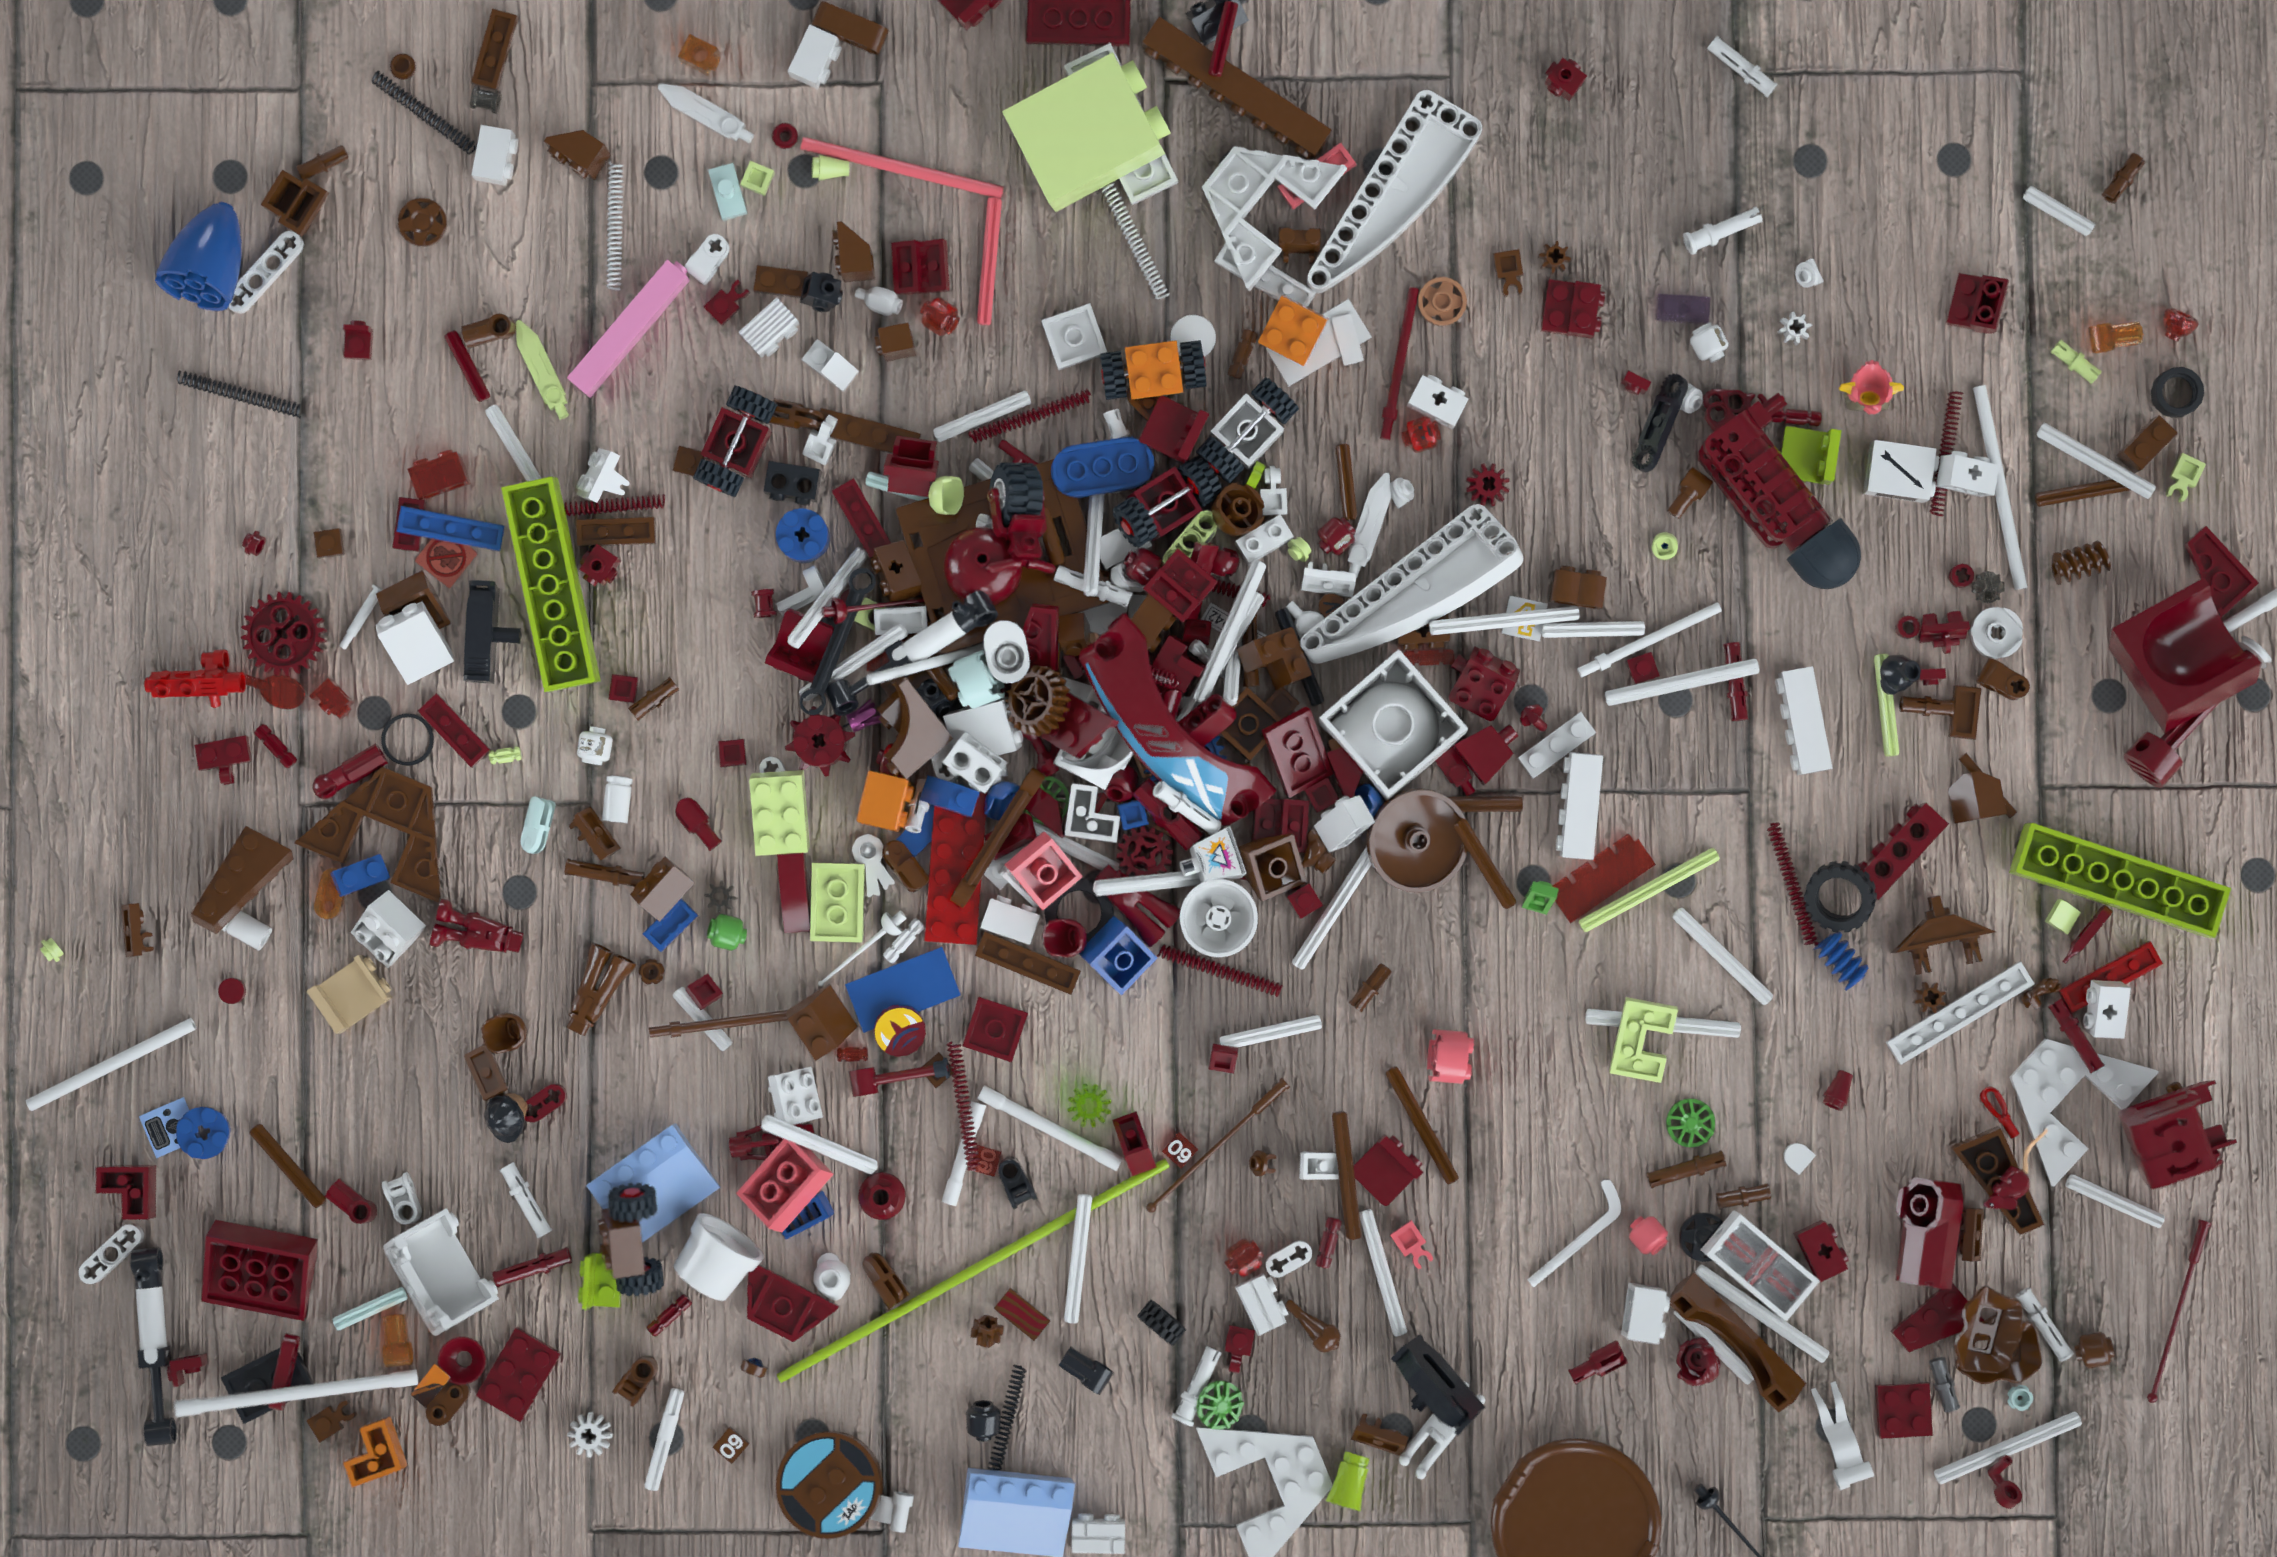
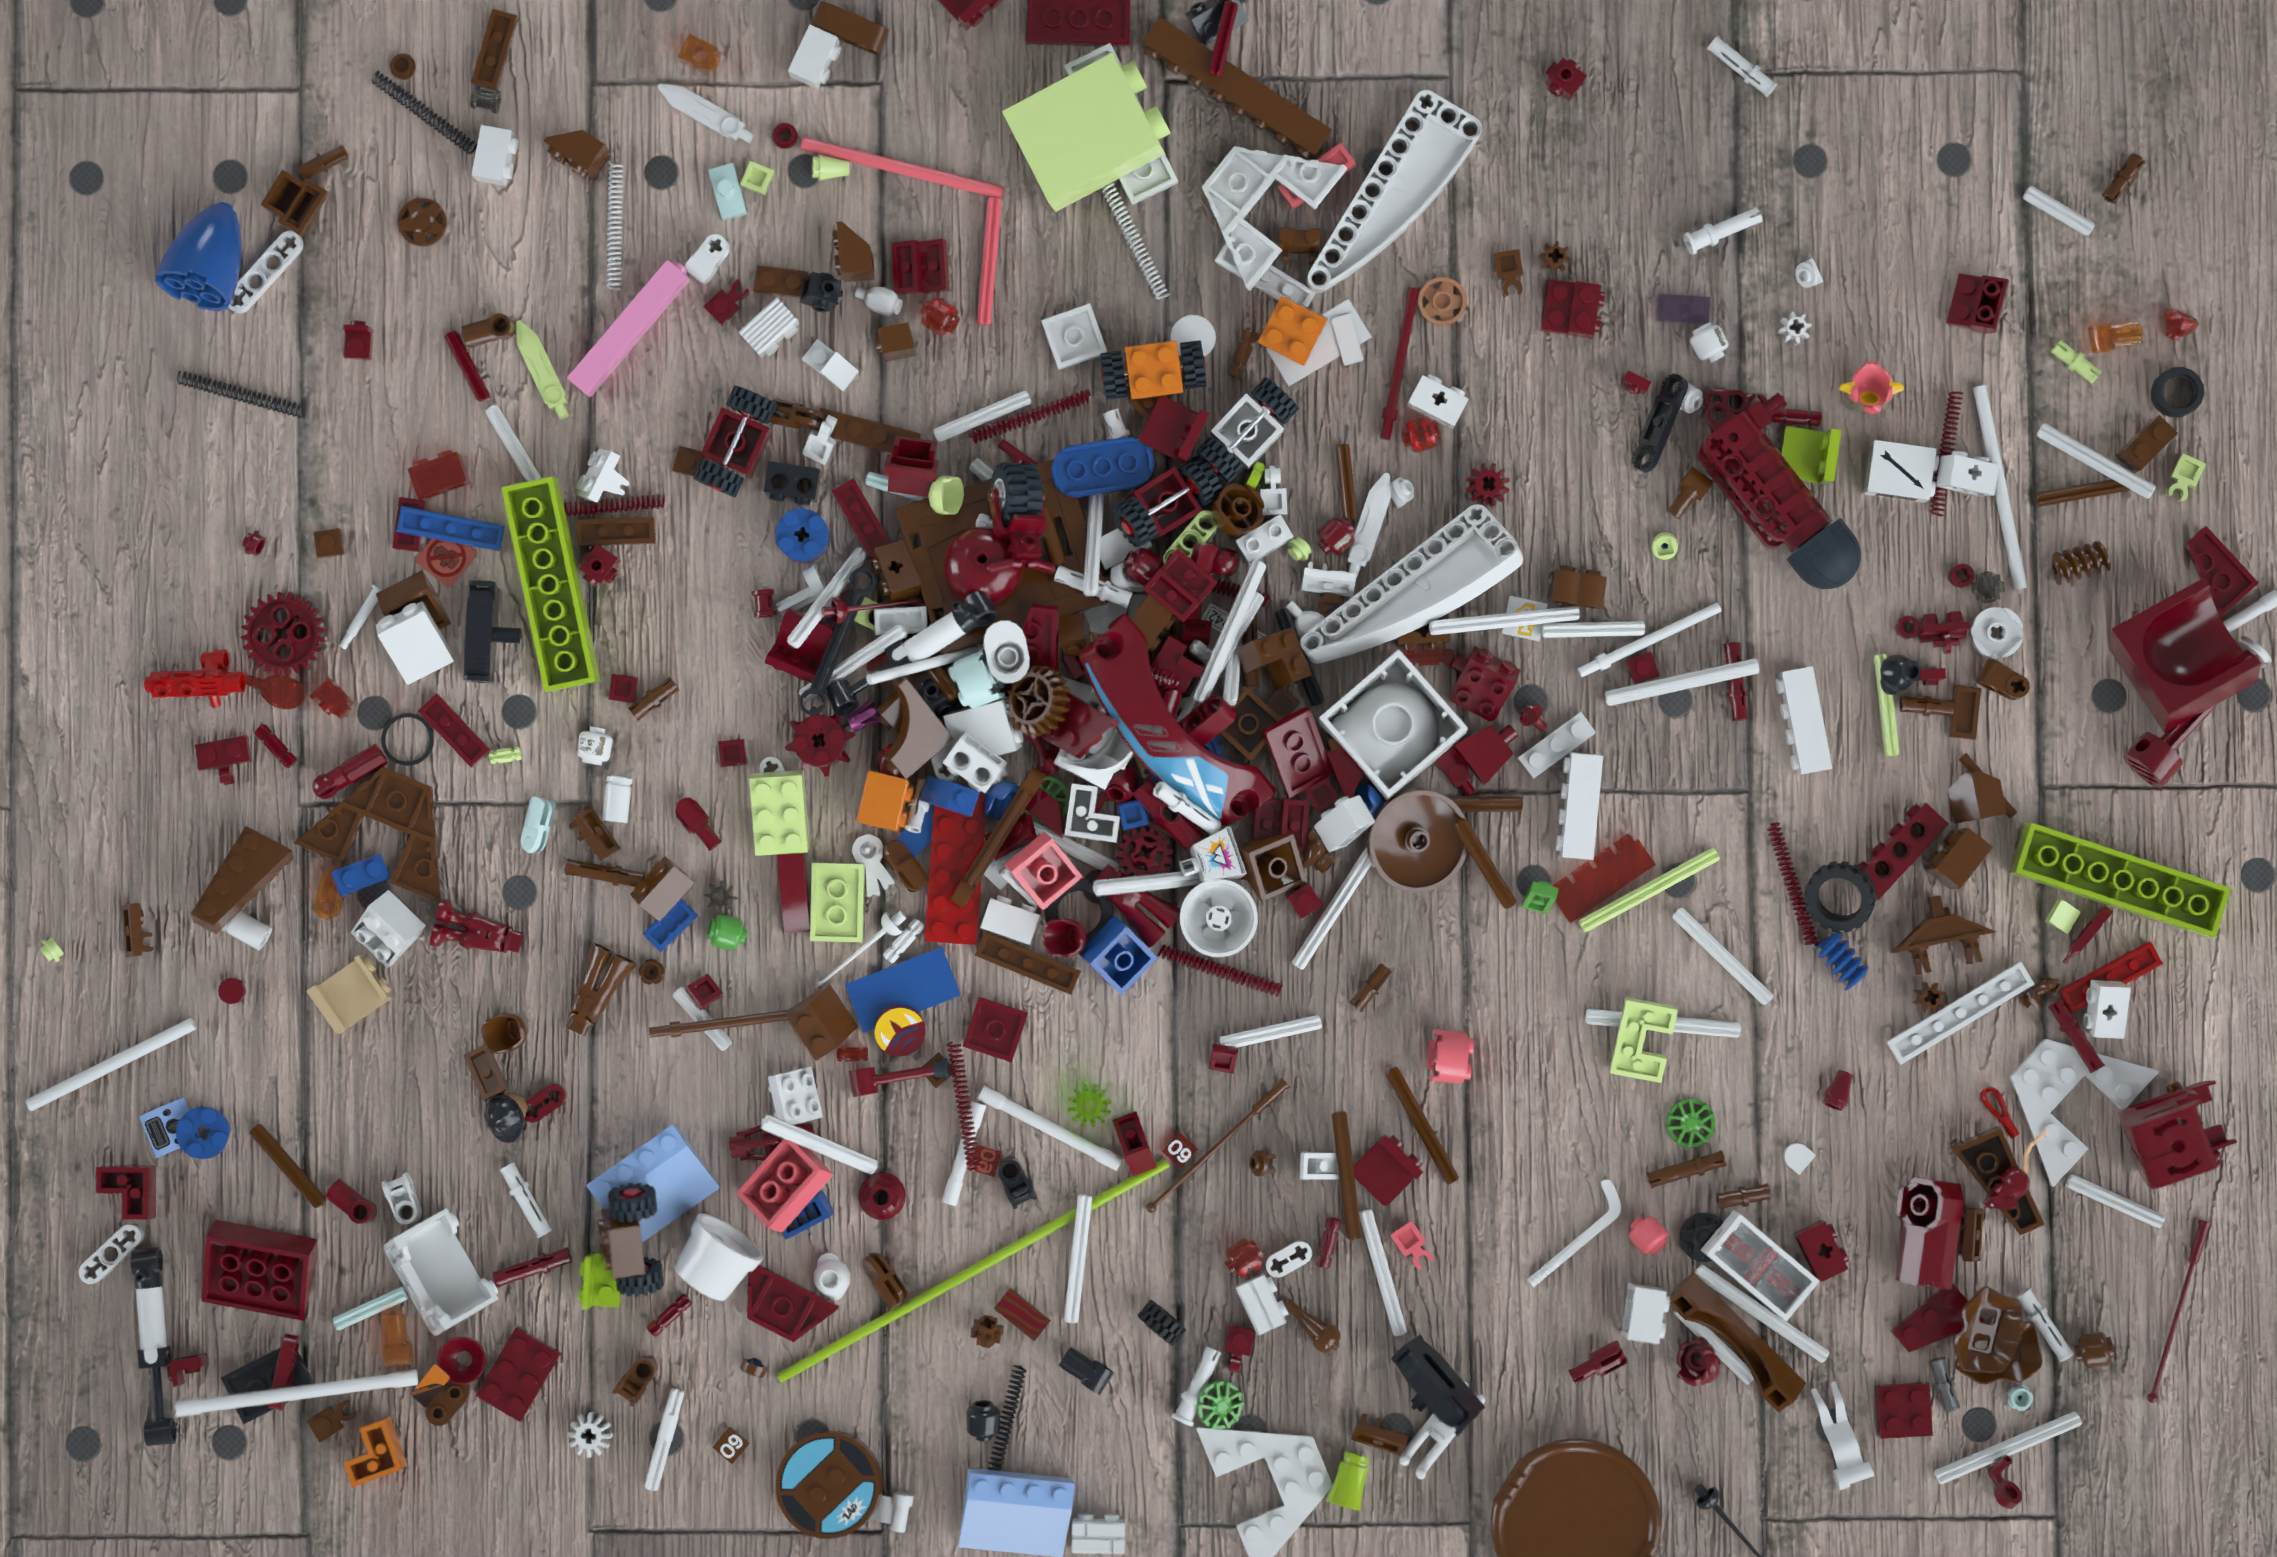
none -> reddish brown piece [1926,828,1993,889]

